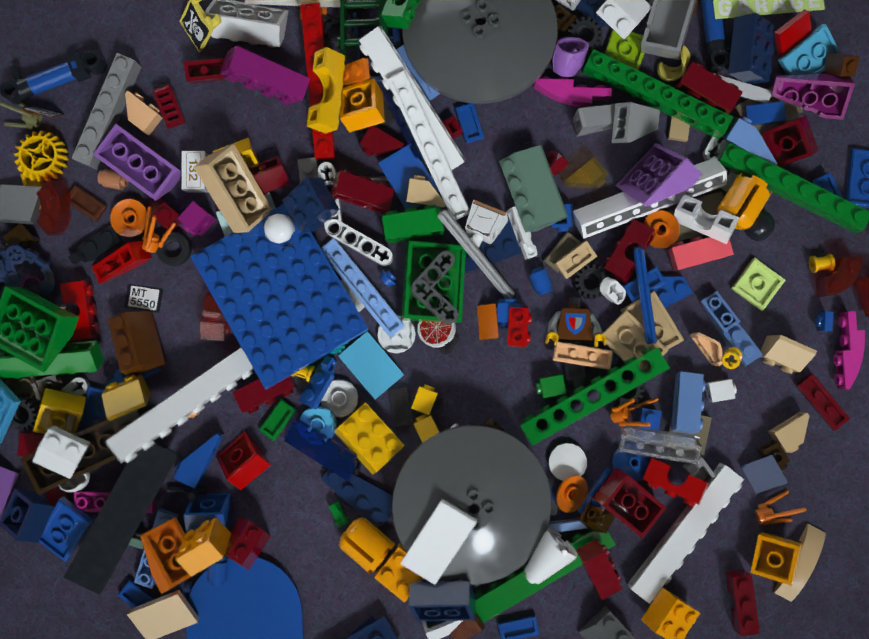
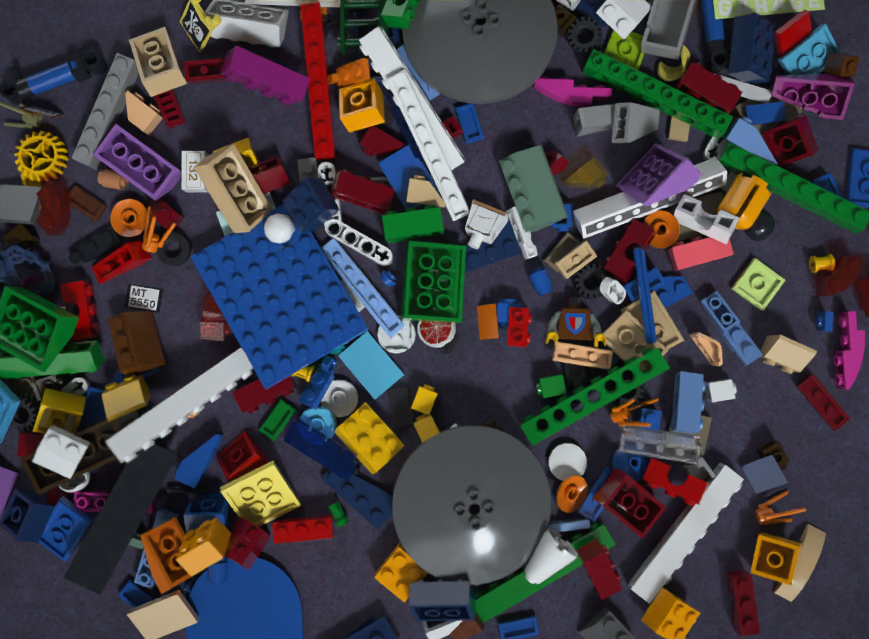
magenta brick [178,201,217,236] -> none
yellow arch [307,47,345,134] -> none
light orange cylinder [339,517,395,575] -> none
white tile [401,499,477,584] -> none
dark grey beam [410,251,458,324] -> none
light grey axle [438,210,515,299] -> none
medium lavender helmet [552,37,589,77] -> none
dark brown brick [579,504,615,534] -> none
yellow bush [722,347,743,369] -> none
tan slope [768,412,809,453] -> none
none -> tan brick [129,27,187,97]
none -> light yellow plate [220,461,301,527]
none -> red brick [272,515,335,544]

